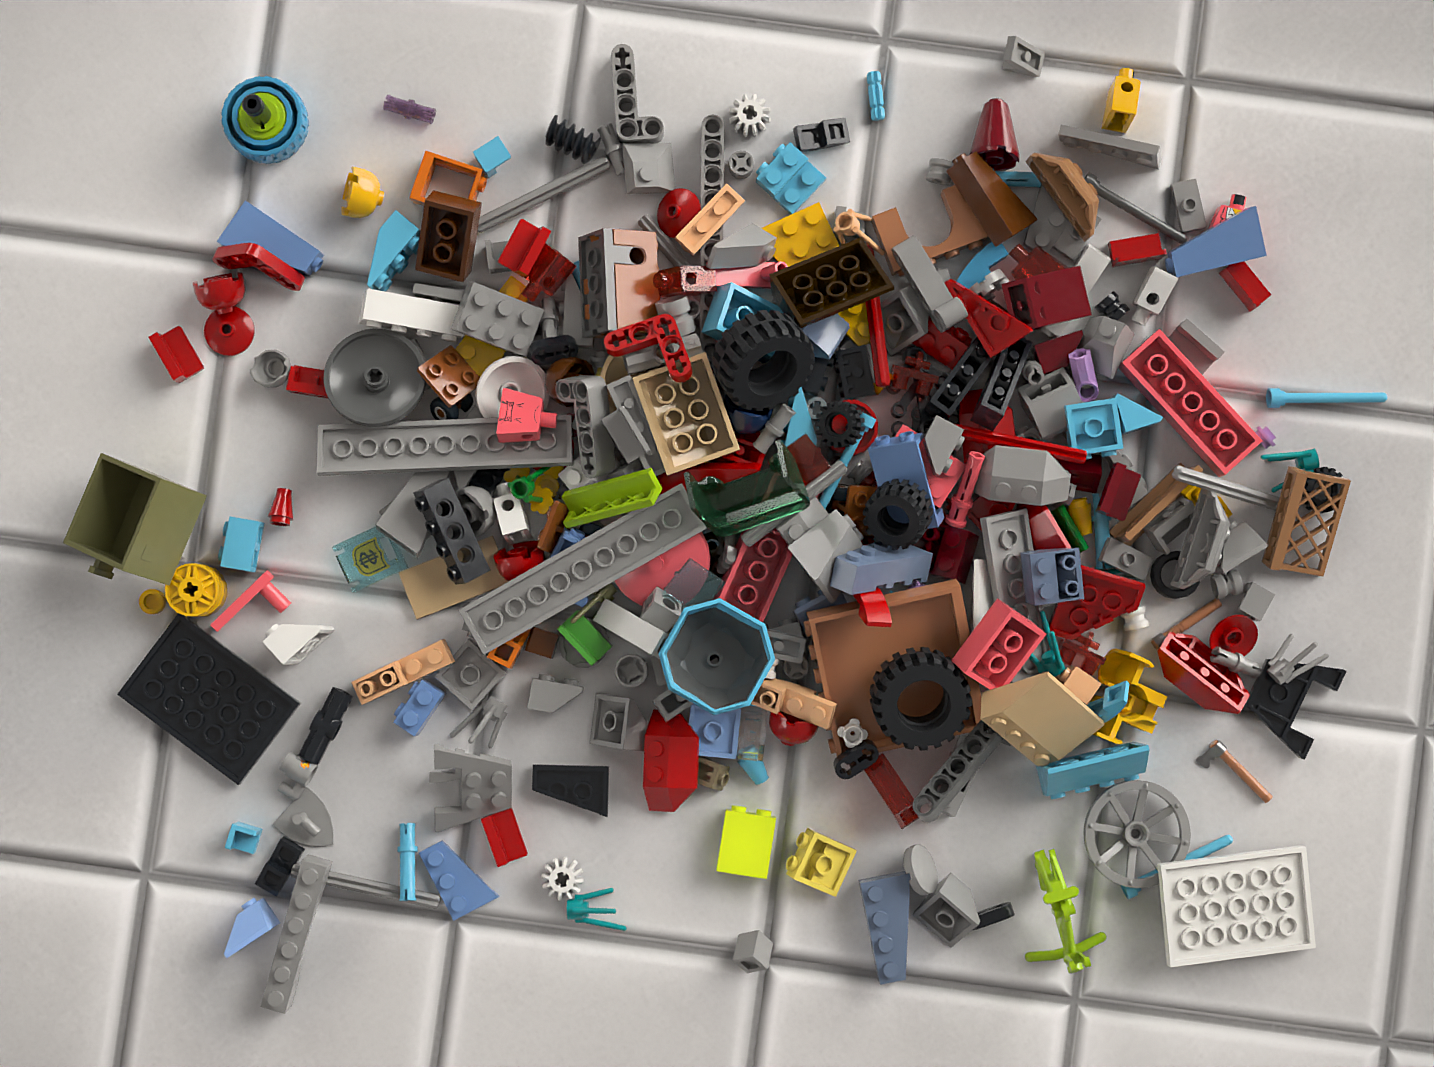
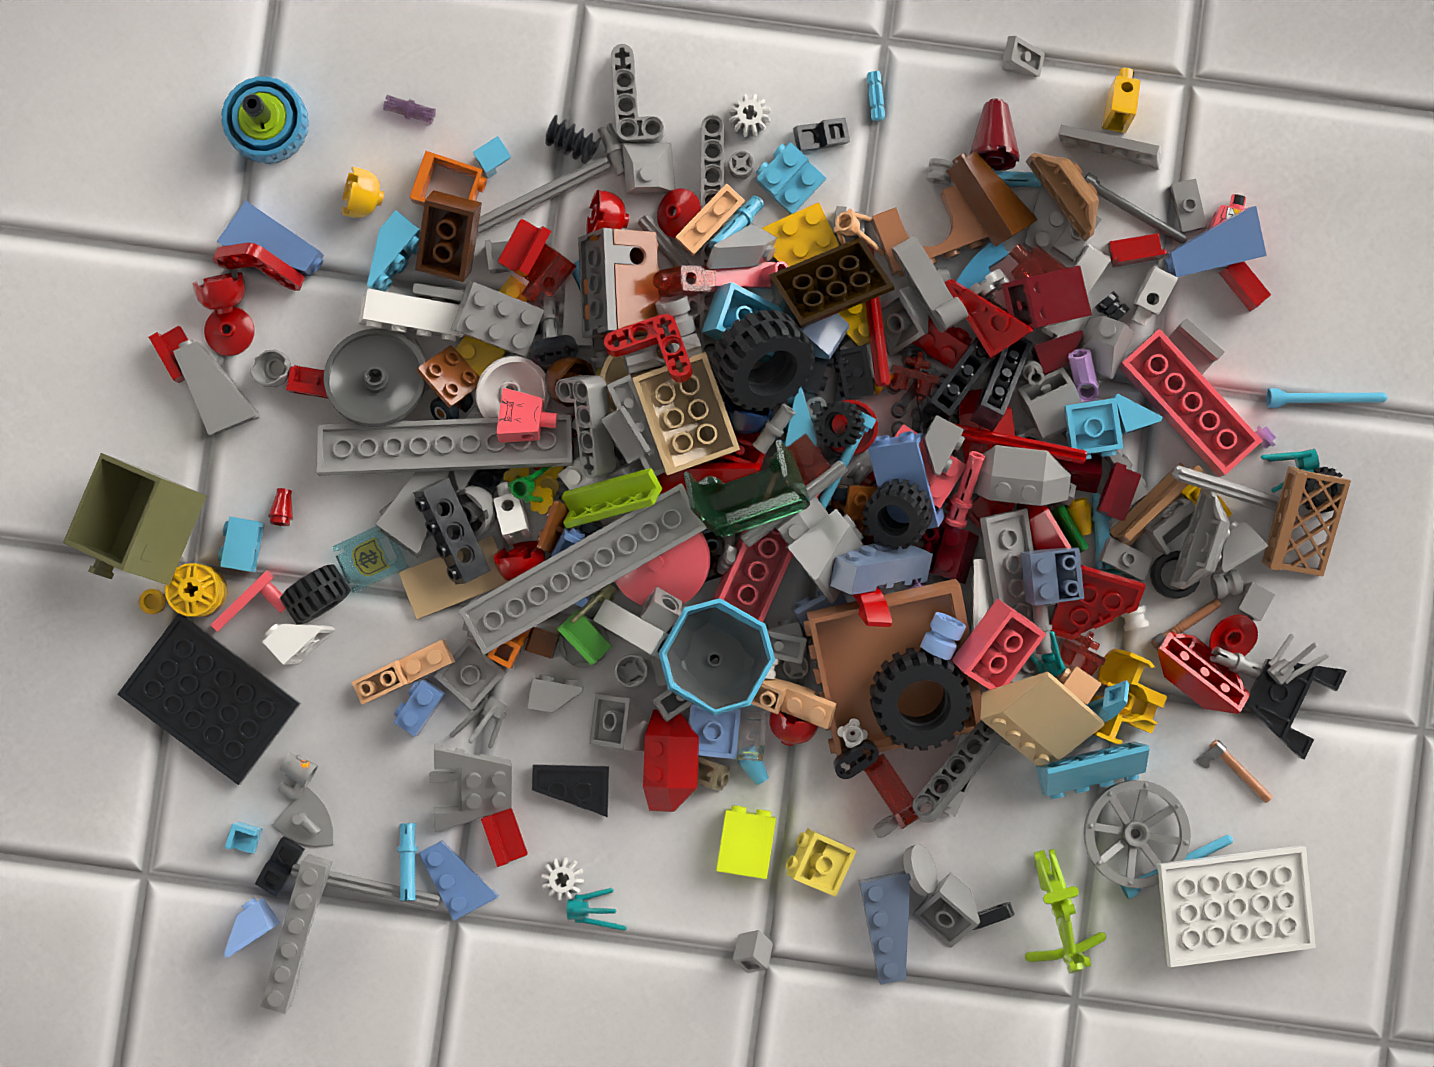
black piece [299,687,353,765] -> none
clear light blue piece [664,558,725,607] -> none
none -> light grey slope [173,340,260,436]
none -> black tyre [280,564,351,625]
none -> red cylinder [586,190,629,234]
none -> medium azure pin [709,195,764,250]
none -> light grey tile [872,815,898,838]
none -> light blue wheel [920,612,966,660]
none -> light grey pin [1032,604,1052,654]

